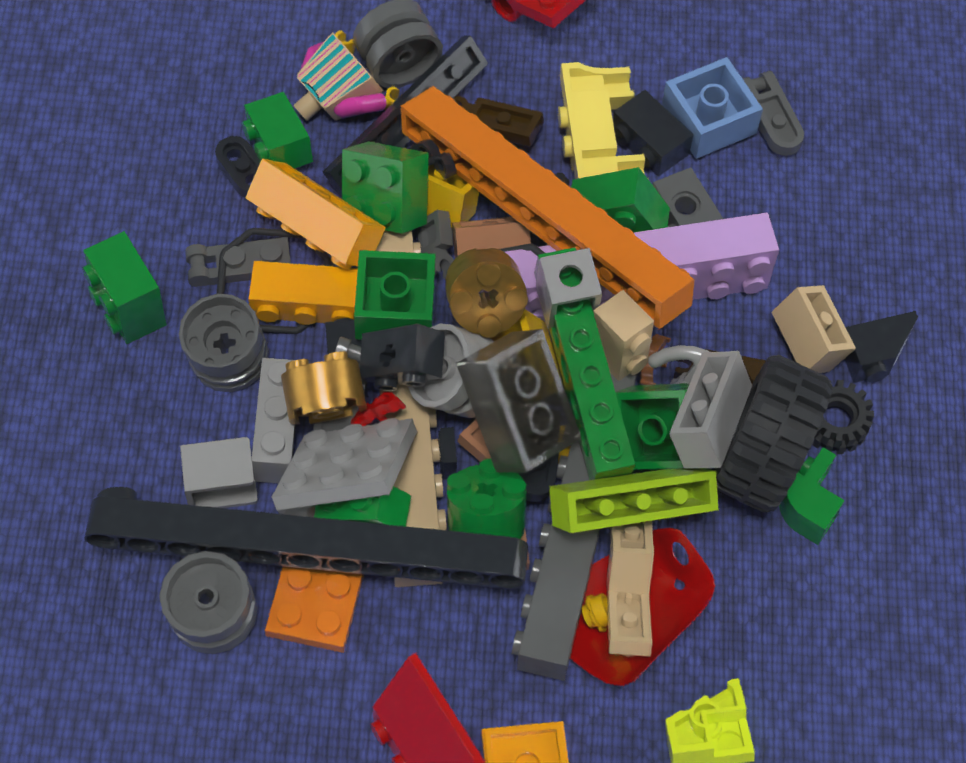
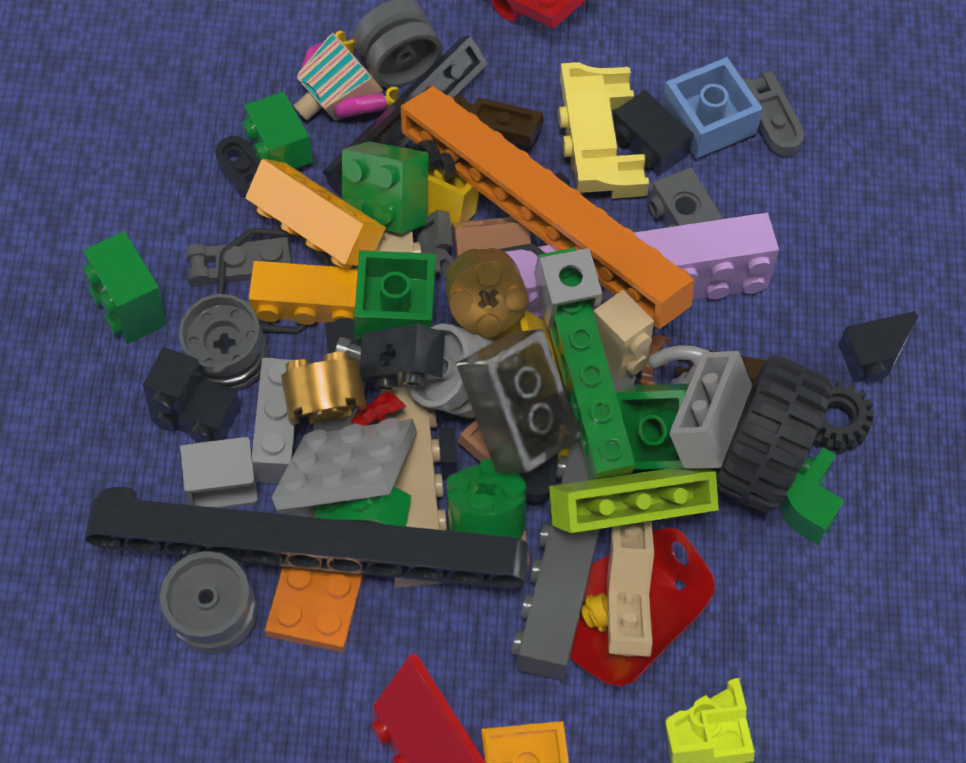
green brick [571,167,670,233] -> none
tan brick [772,285,856,373] -> none
none -> black brick [143,347,240,443]

